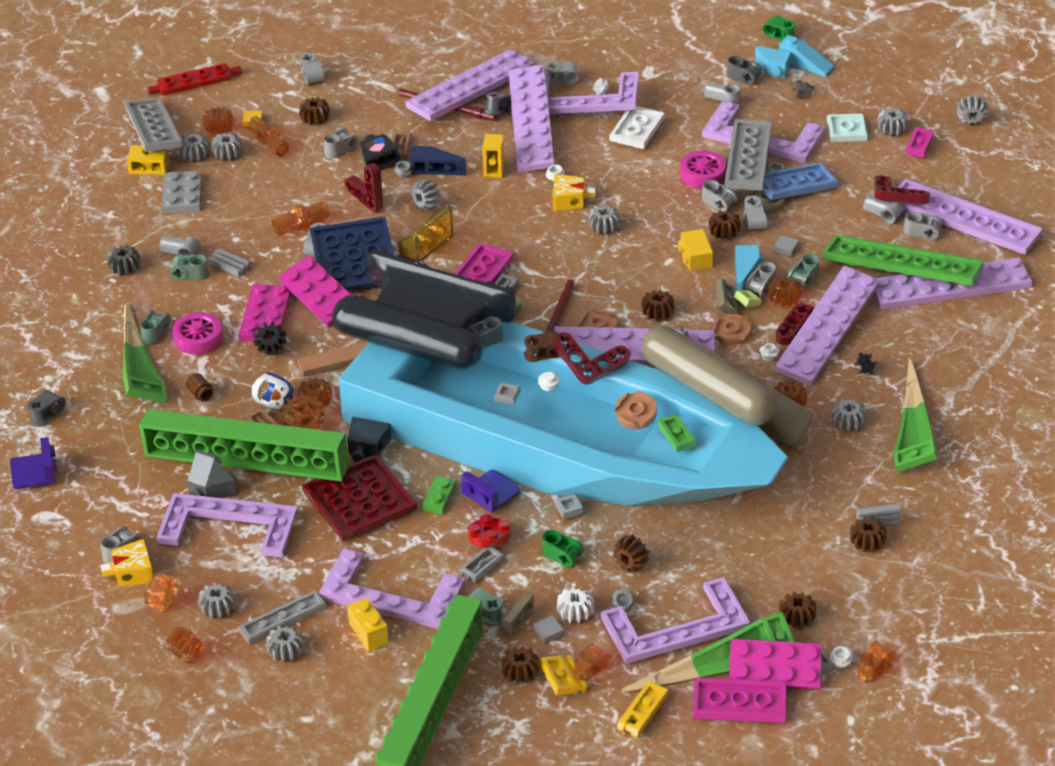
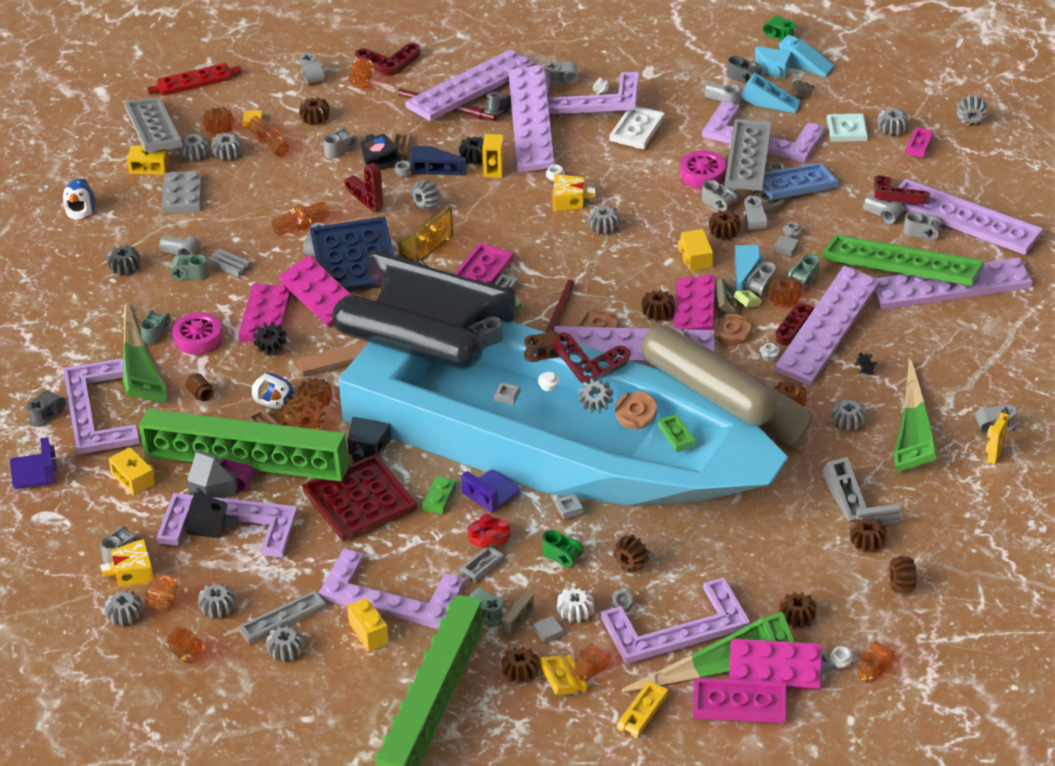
none -> piece [63,178,95,220]
none -> lavender plate [63,358,139,455]
none -> light grey gear [105,589,143,627]
none -> yellow brick [109,447,155,496]
none -> black torso [187,492,238,538]
none -> magenta piece [220,458,256,492]
none -> clear orange gear [348,58,374,88]
none -> dark red beam [355,43,420,76]
none -> black gear [459,136,484,164]
none -> light grey gear [578,378,614,414]
none -> dark pink plate [674,275,717,330]
none -> medium azure slope [740,73,800,113]
none -> light grey plate [783,222,802,239]
none -> light grey slope [822,457,866,522]
none -> reddish brown gear [888,556,918,594]
none -> light grey piece [975,404,1017,435]
none -> yellow plate [985,412,1009,464]

